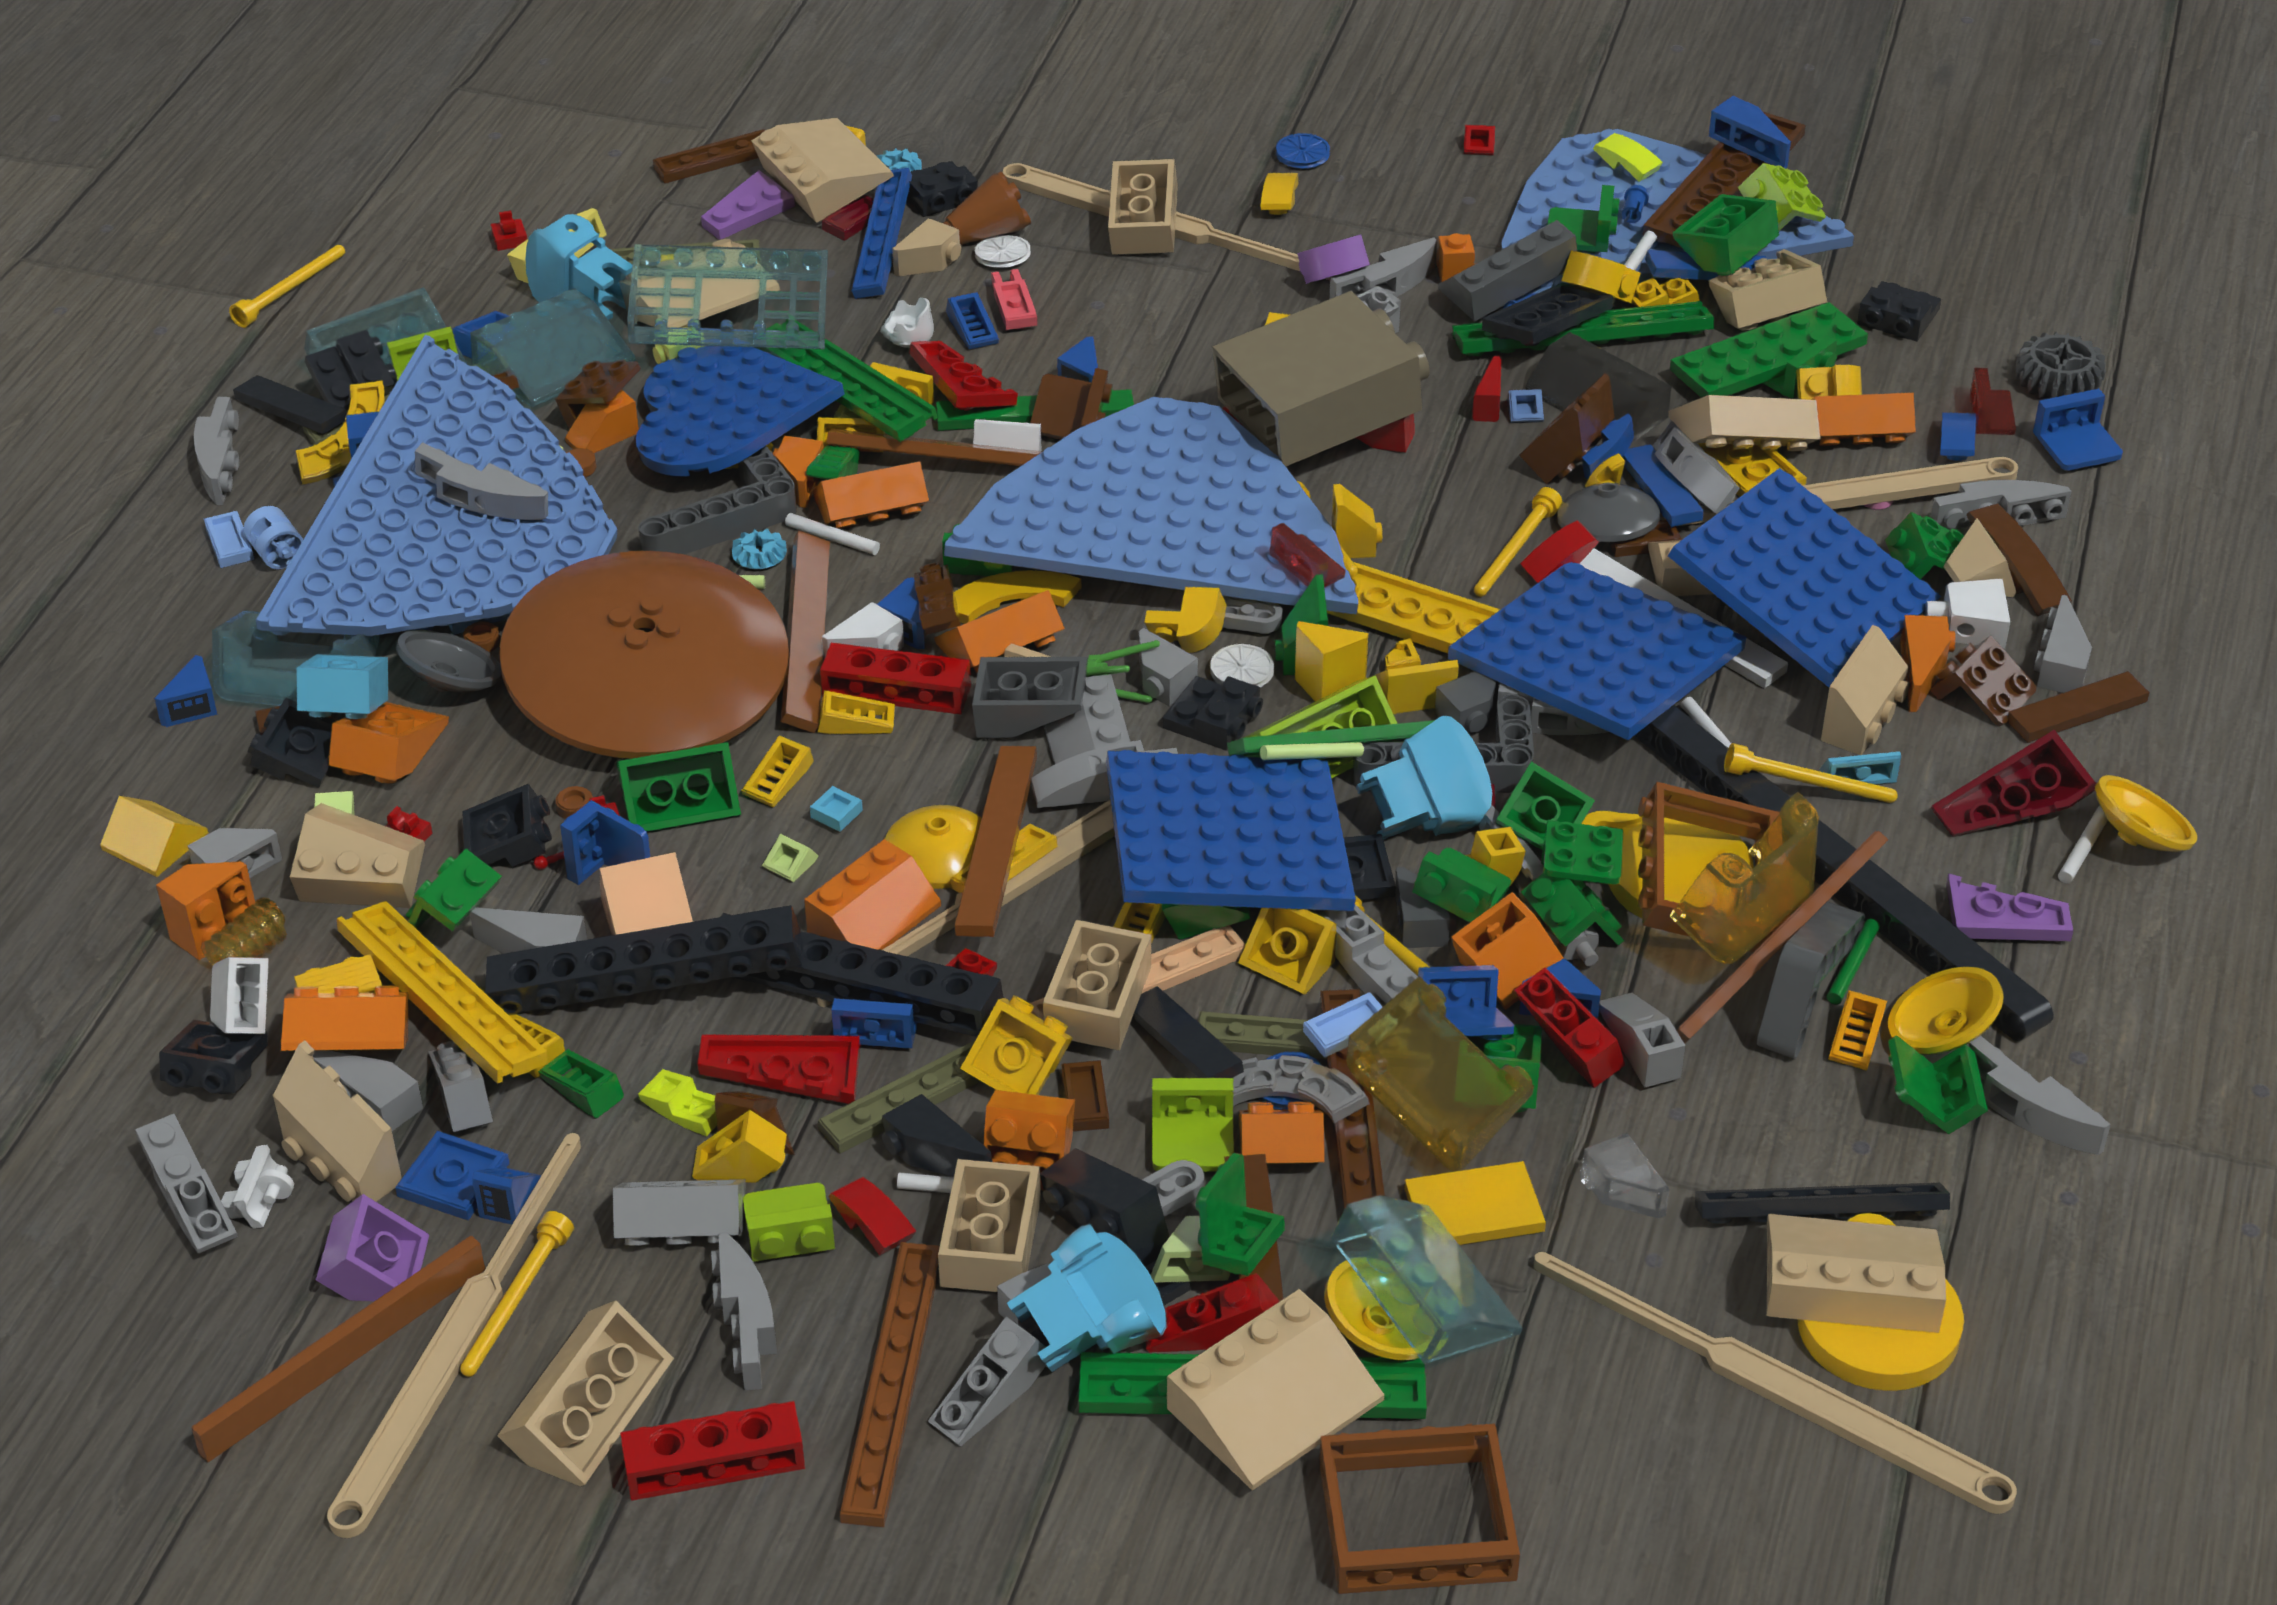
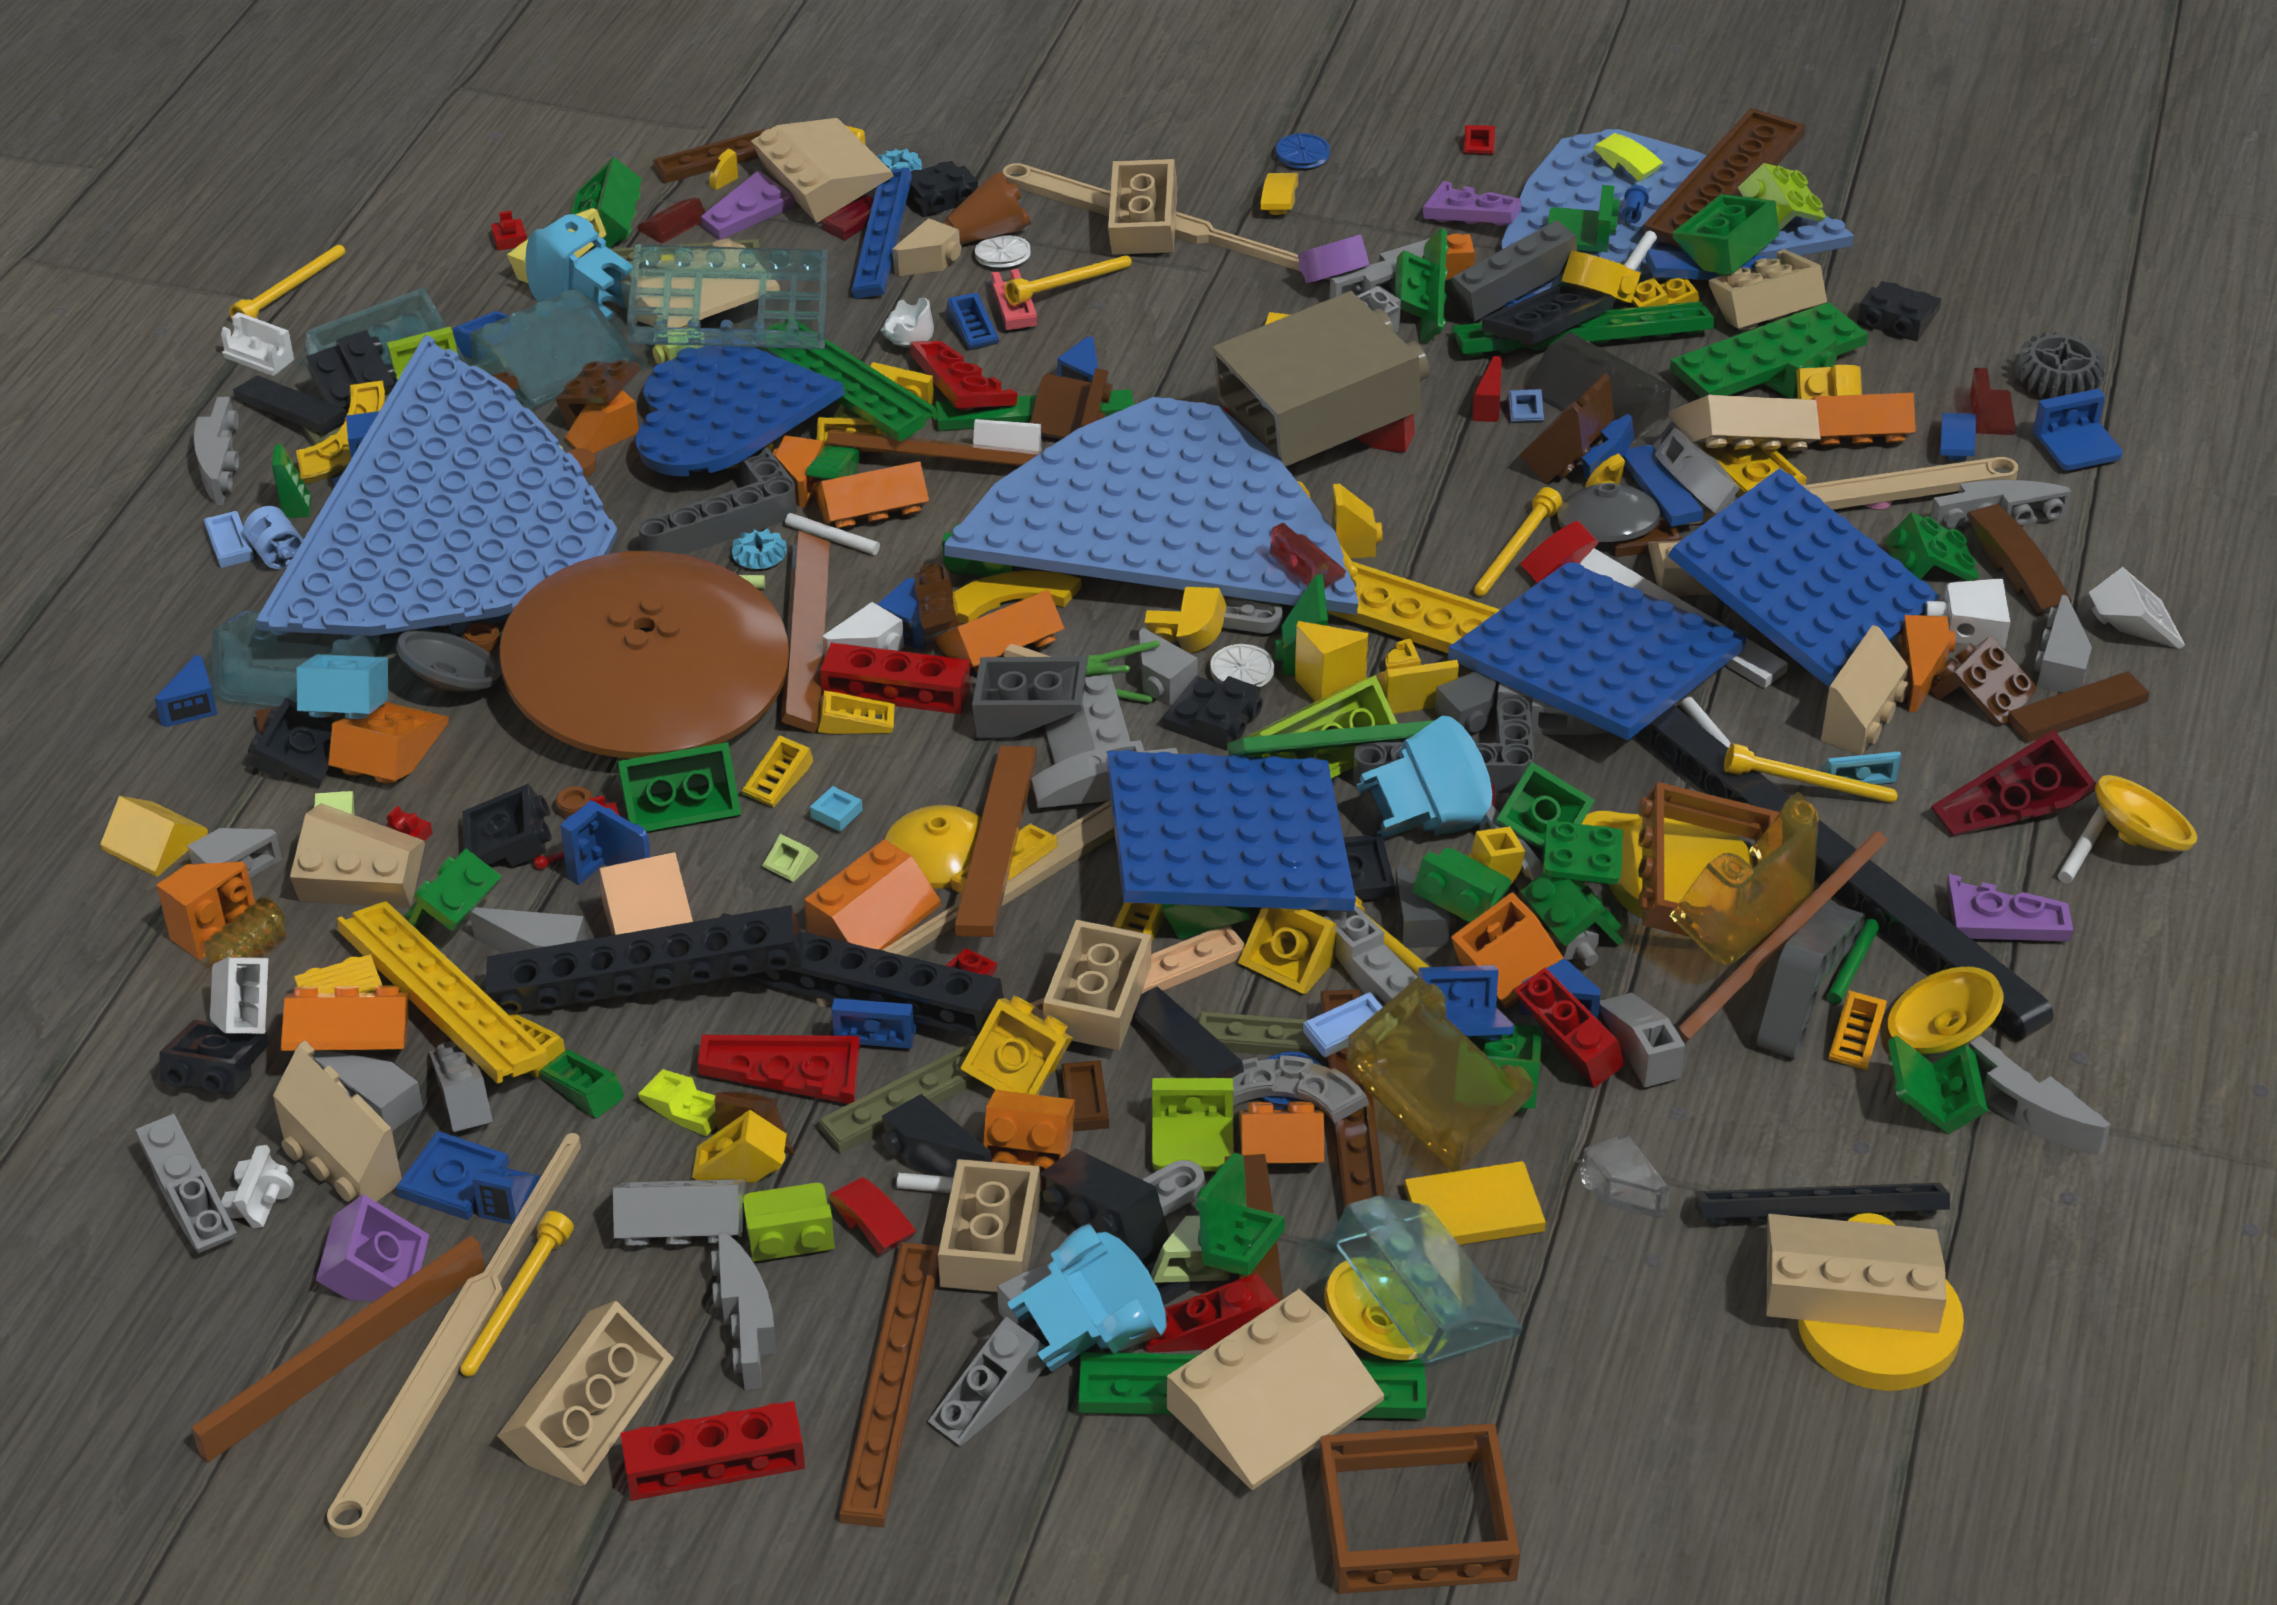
light grey slope [415,442,548,520] -> none
yellowish green bar [1260,742,1364,760] -> none
tan piece [1534,1252,2017,1514] -> none
blue slope [1709,96,1791,169] -> none
tan slope [1944,518,2016,597] -> none
none -> white hinge [221,312,294,376]
none -> green slope [272,444,312,518]
none -> green slope [569,157,642,249]
none -> clear red slope [637,197,706,243]
none -> yellow tile [709,149,738,190]
none -> yellow piece [1004,256,1132,306]
none -> green bracket [1395,228,1448,344]
none -> medium lavender wing [1423,181,1521,226]
none -> white slope [2089,567,2185,649]

